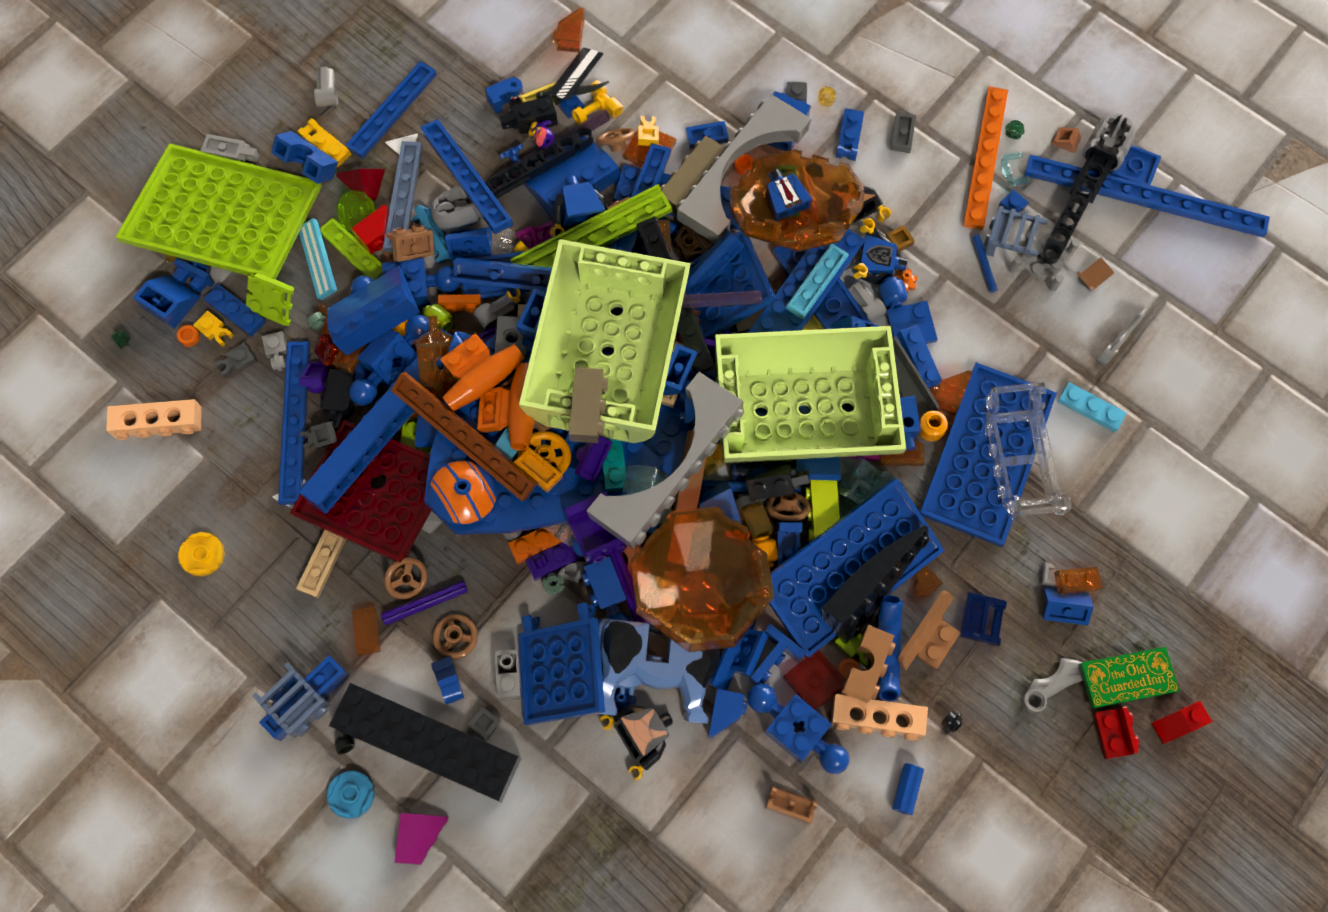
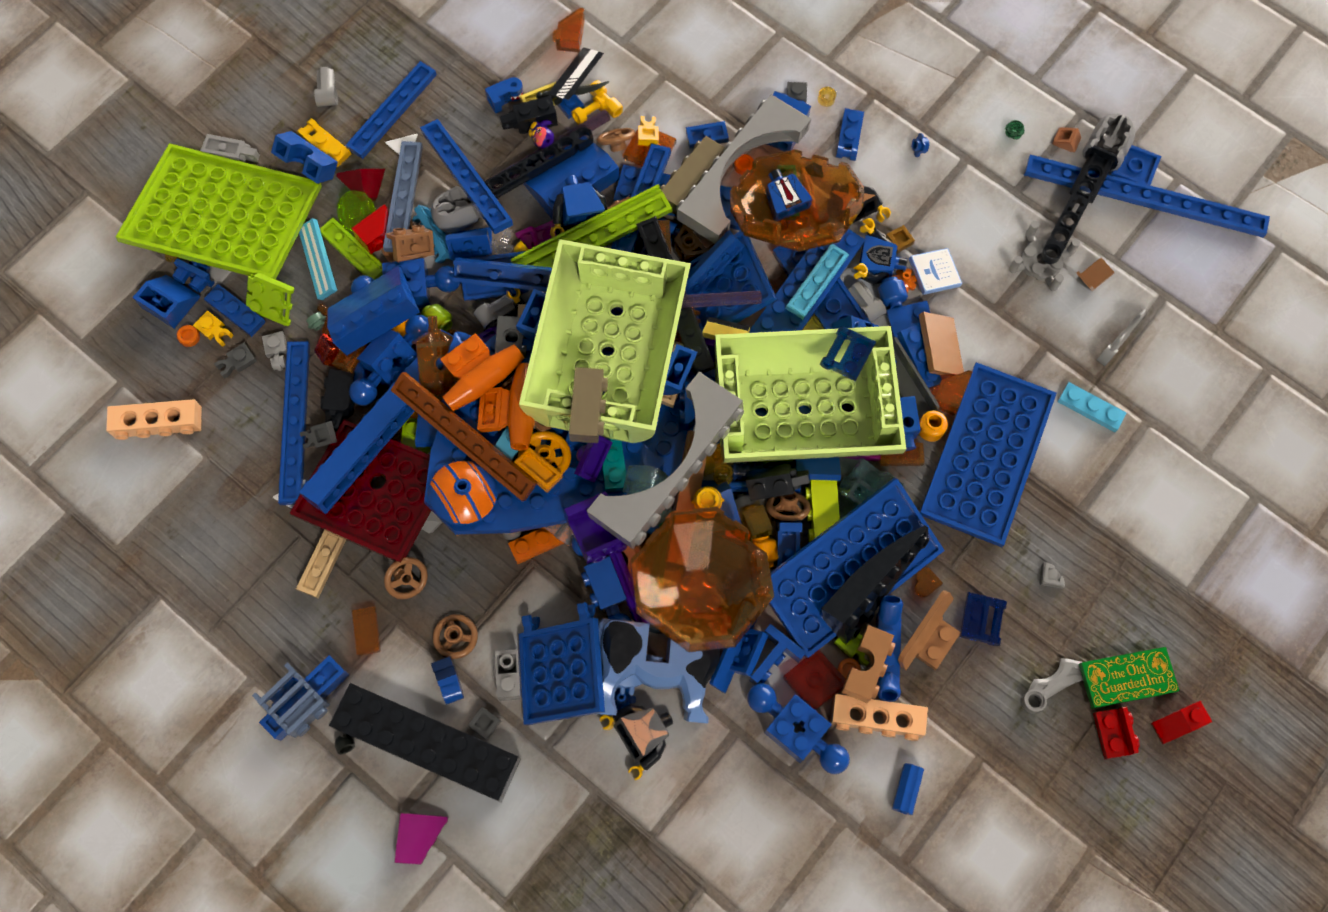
clear green plate [110,329,130,349] -> none
yellow tile [178,532,225,577] -> none
dark purple tile [299,362,330,394] -> none
dark azure tile [327,770,375,819] -> none
dark purple axle [381,581,468,625] -> none
orange plate [438,294,483,313] -> none
blue plant [499,144,523,165] -> none
dark purple plate [525,539,584,581] -> none
sand green plate [542,573,564,595] -> none
light grey tile [558,561,587,585] -> none
blue slope [708,689,748,738] -> none
medium nougat hinge [765,786,818,824] -> none
dark grey plate [890,112,916,153] -> none
black plate [941,711,963,734] -> none
orange plate [963,86,1008,231] -> none
blue bar [972,235,998,293] -> none
sand blue plate [984,206,1048,257] -> none
clear windscreen [984,382,1072,520] -> none
blue plate [999,190,1029,219] -> none
clear light blue piece [1001,152,1032,186] -> none
blue panel [1042,587,1094,625] -> none
clear orange plate [1054,567,1103,594] -> none
none -> yellow piece [691,486,724,516]
none -> light yellow tile [702,317,750,340]
none -> clear yellow bush [713,463,733,484]
none -> clear blue plate [820,326,876,381]
none -> white tile [909,248,963,295]
none -> blue plate [911,133,929,157]
none -> tile [919,312,965,378]

